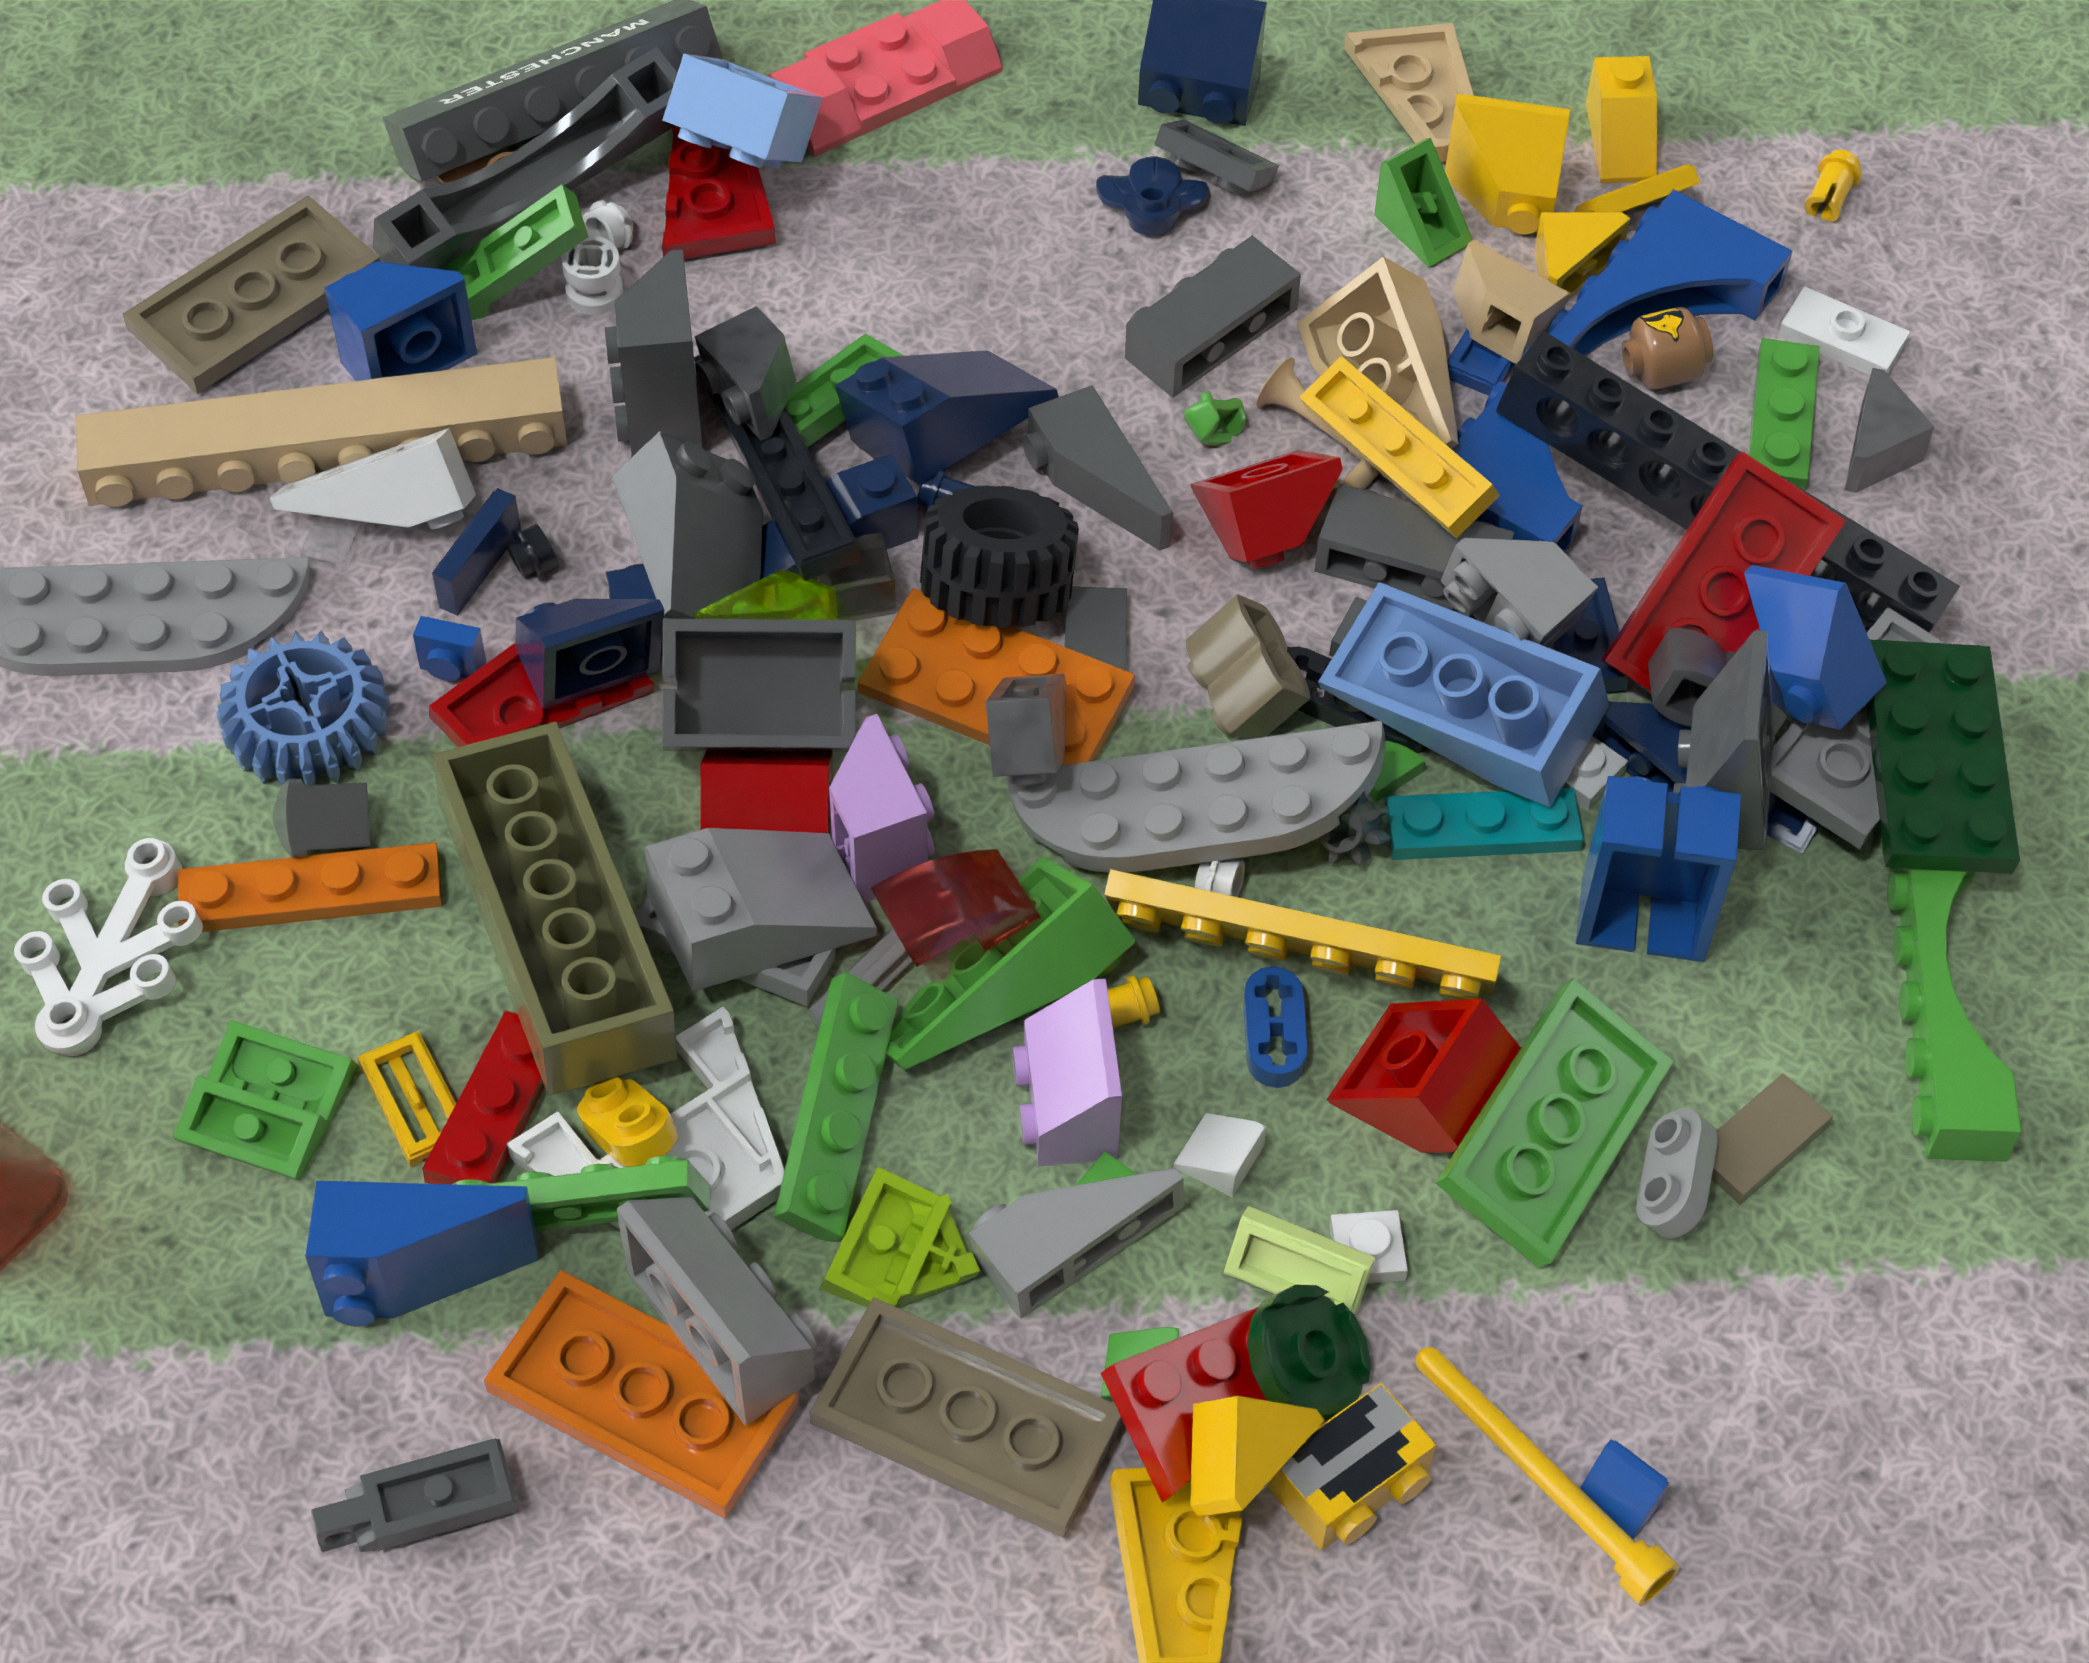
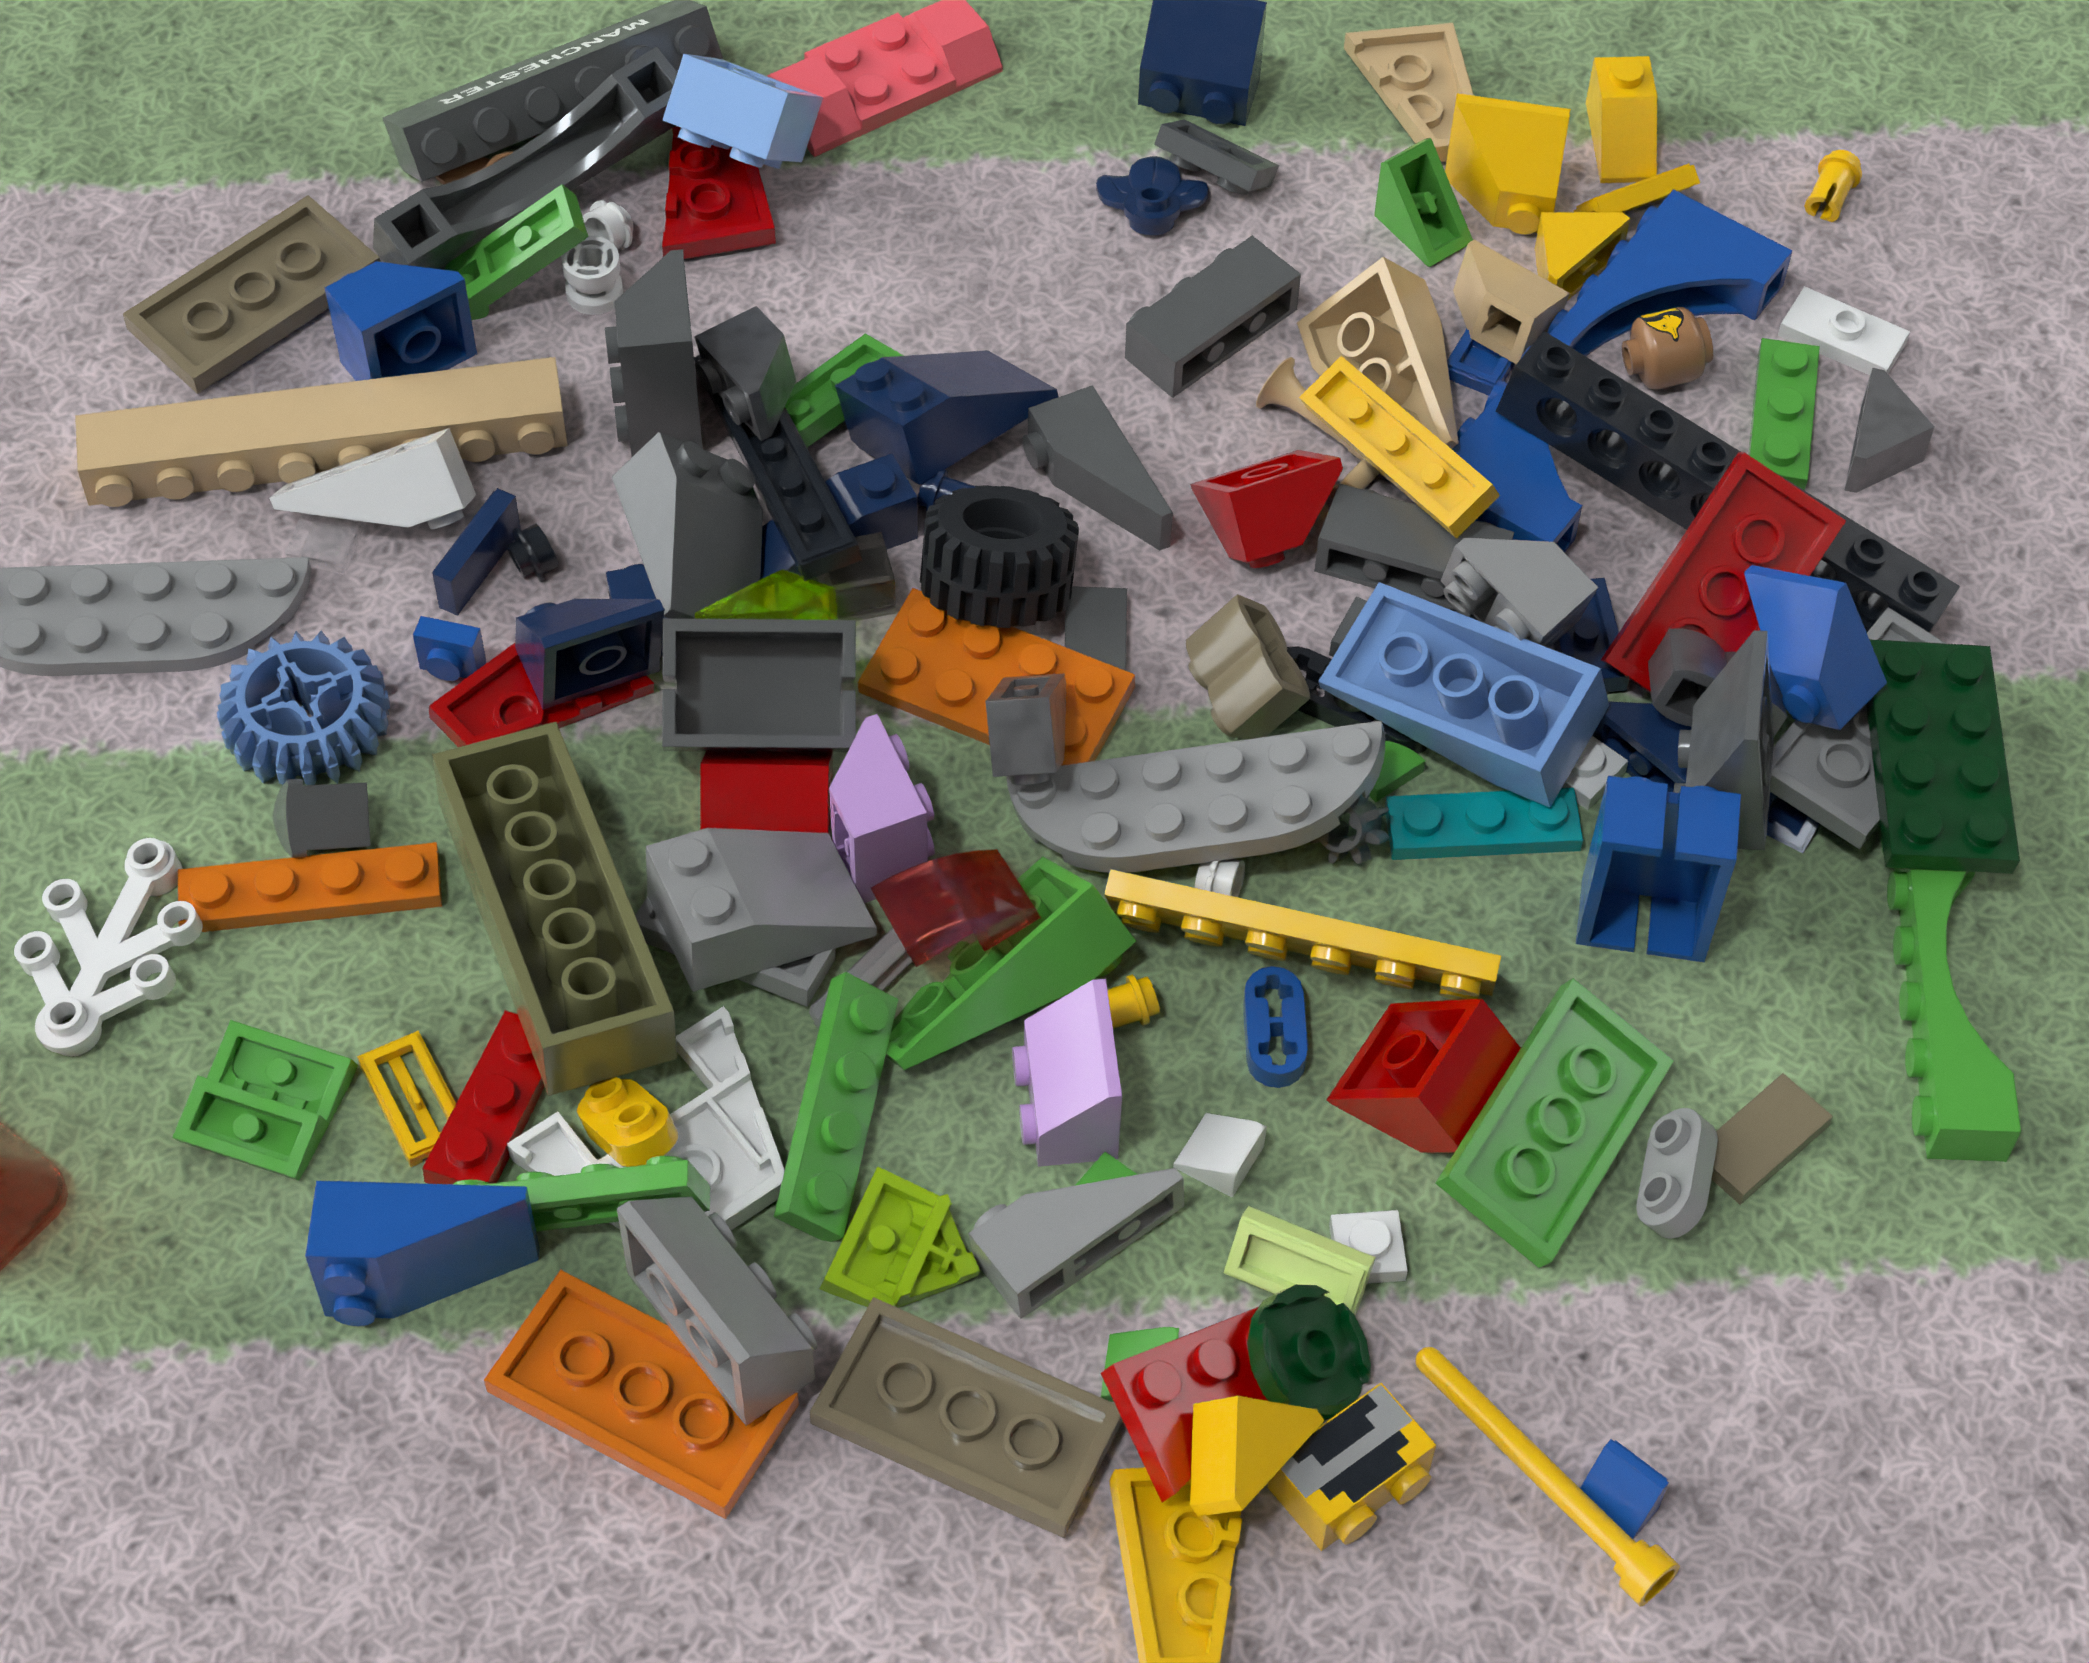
dark grey hinge [311,1438,519,1552] -> none
bright green piece [1184,391,1246,446] -> none

